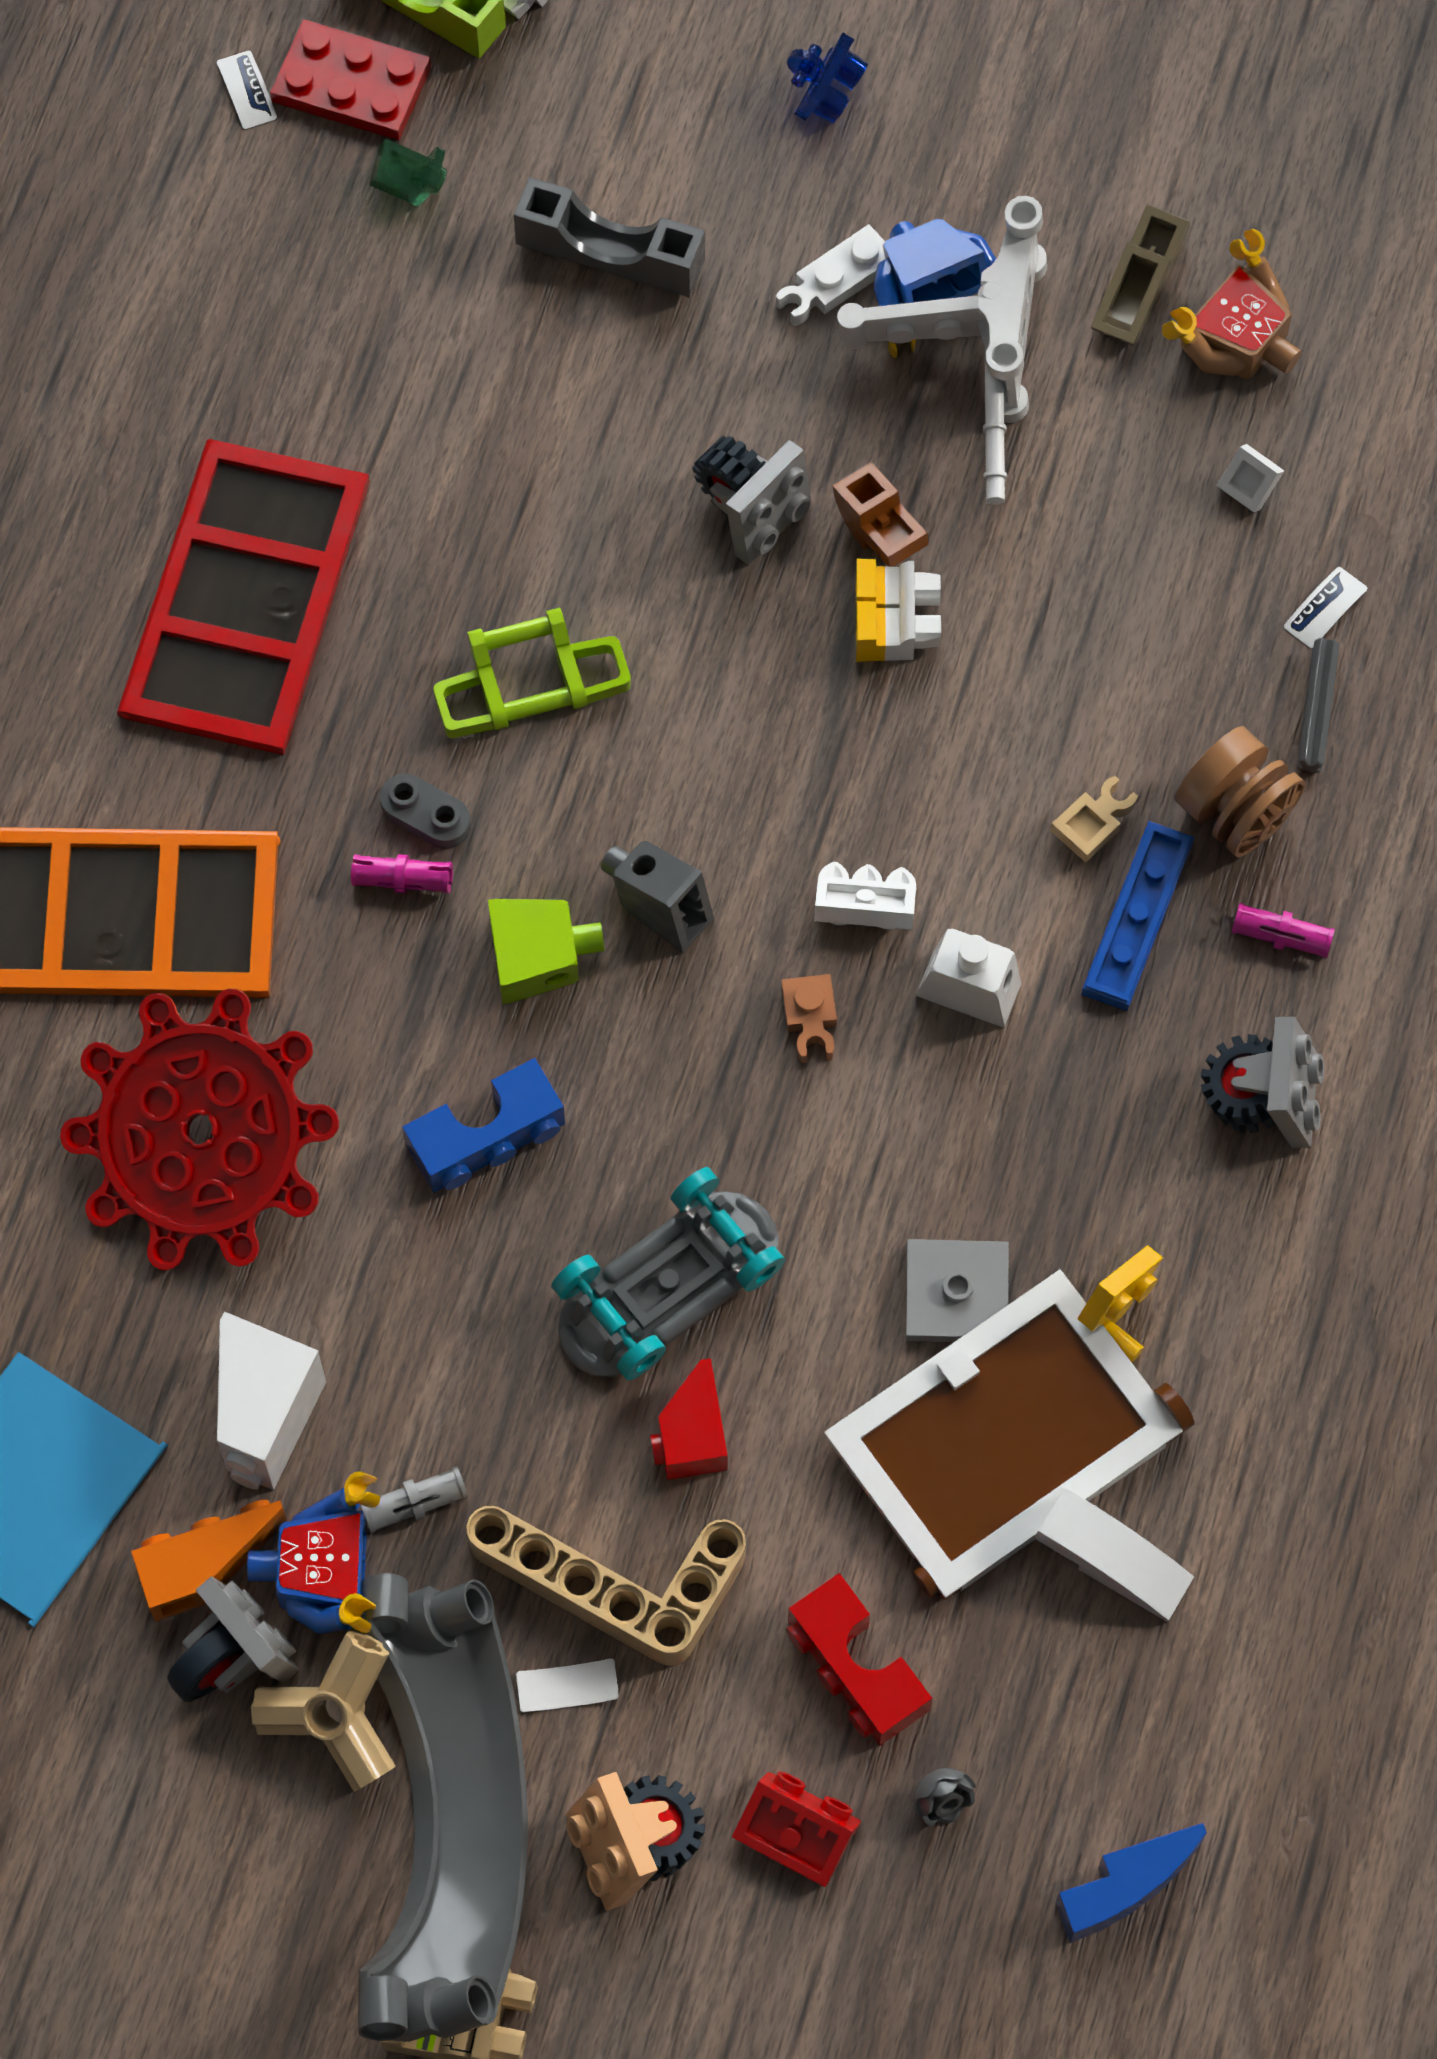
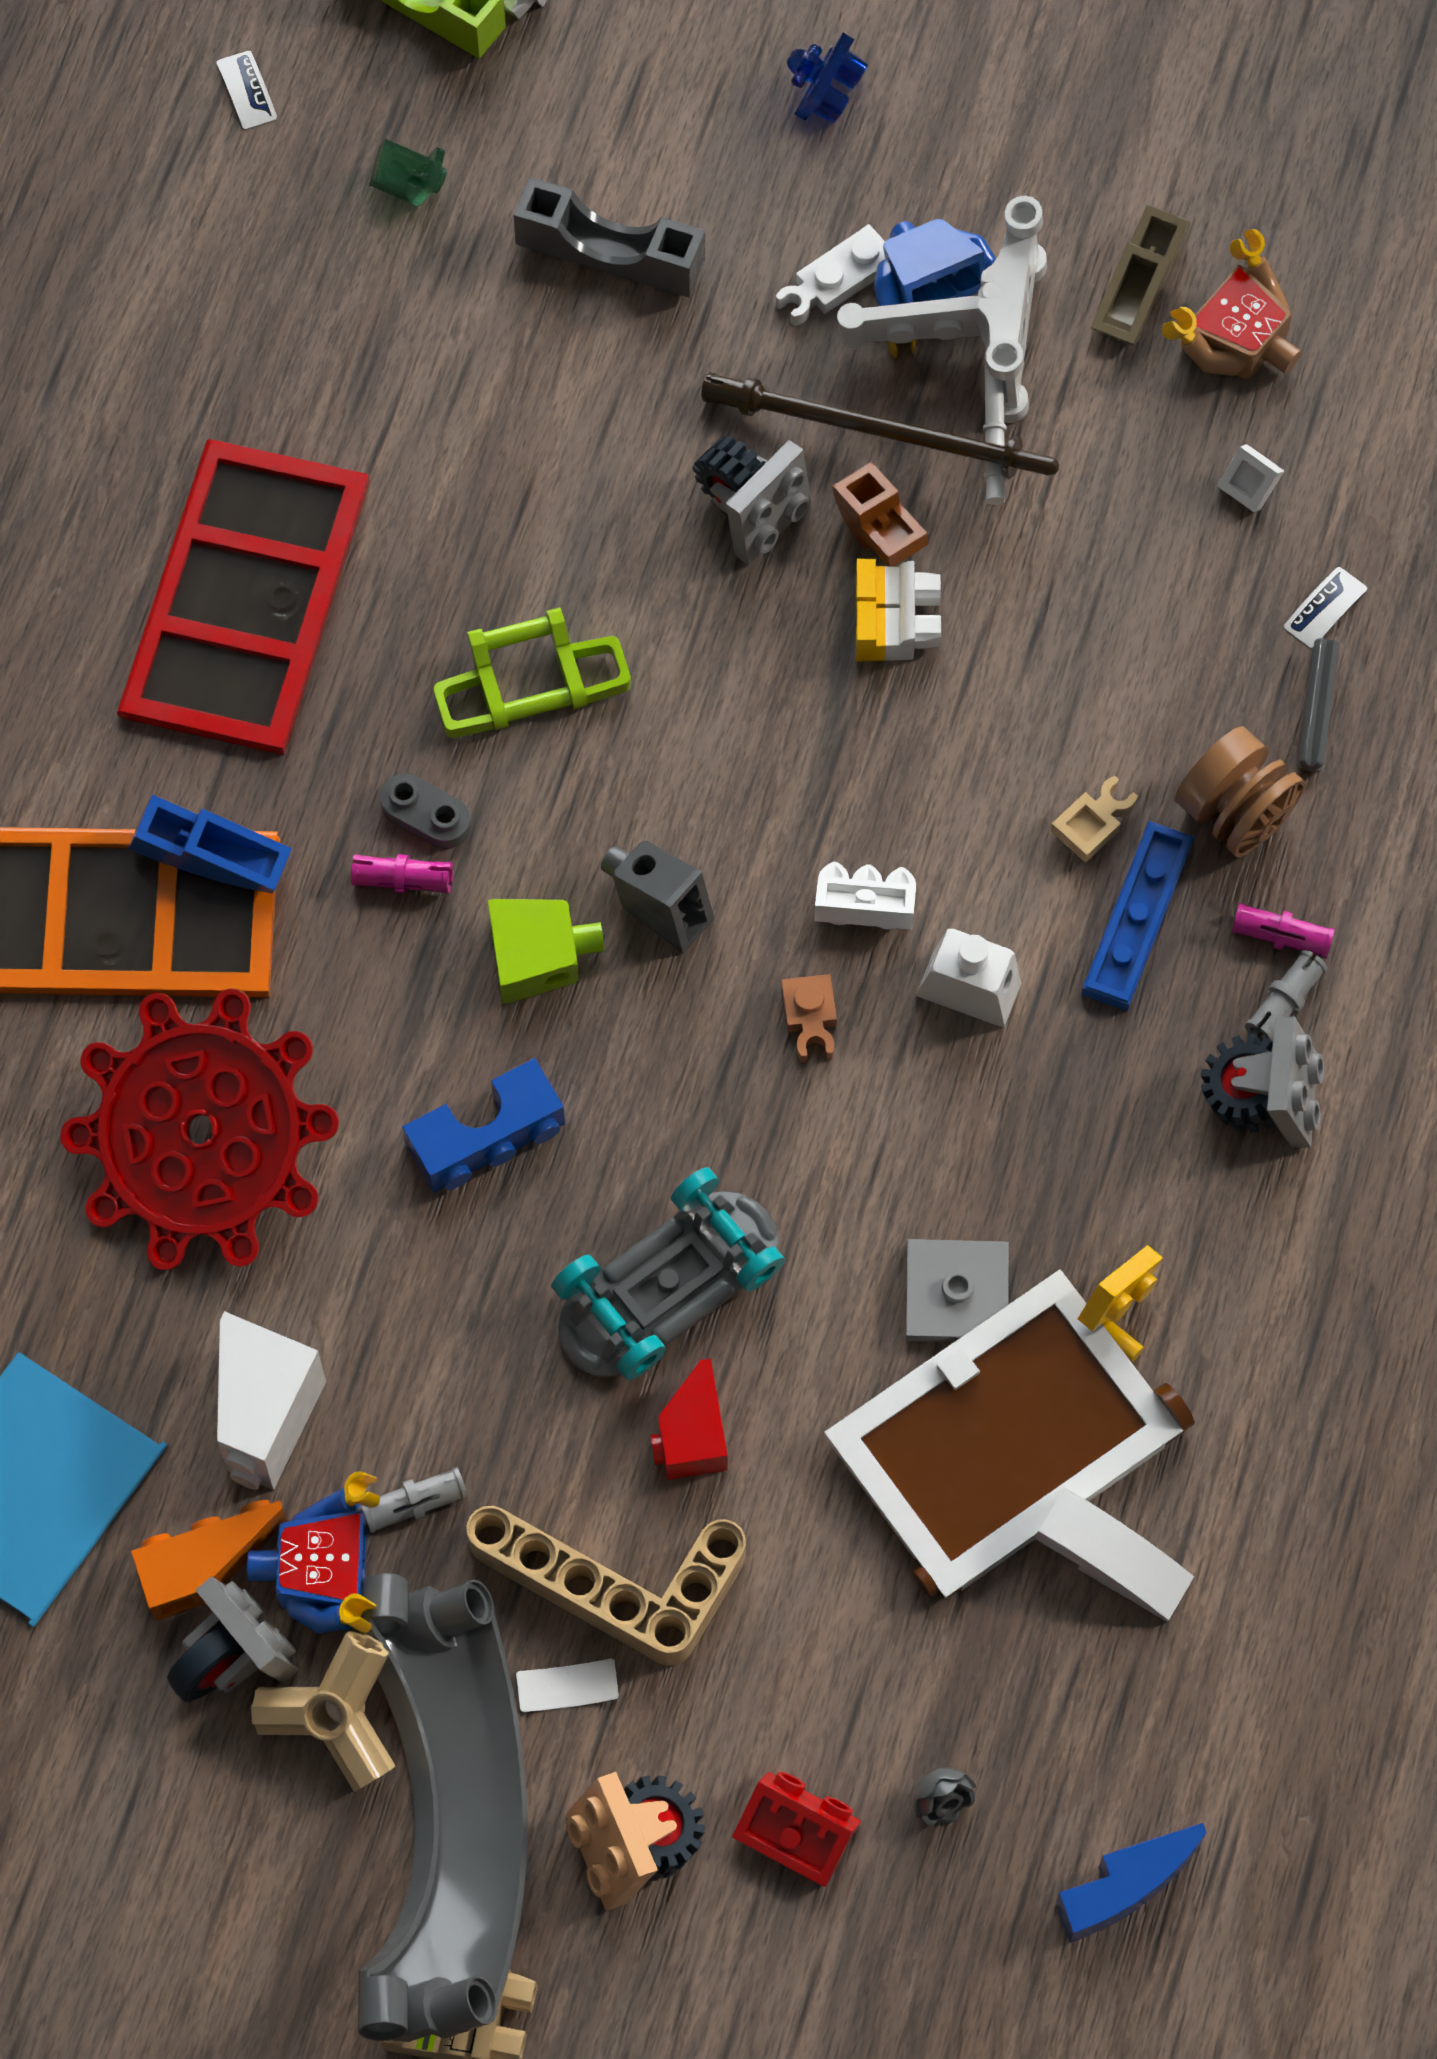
plate [270,19,431,141] -> none
red arch [786,1573,933,1746] -> none
none -> blue slope [128,794,292,894]
none -> dark brown bar [701,372,1060,479]
none -> light grey pin [1245,950,1328,1043]

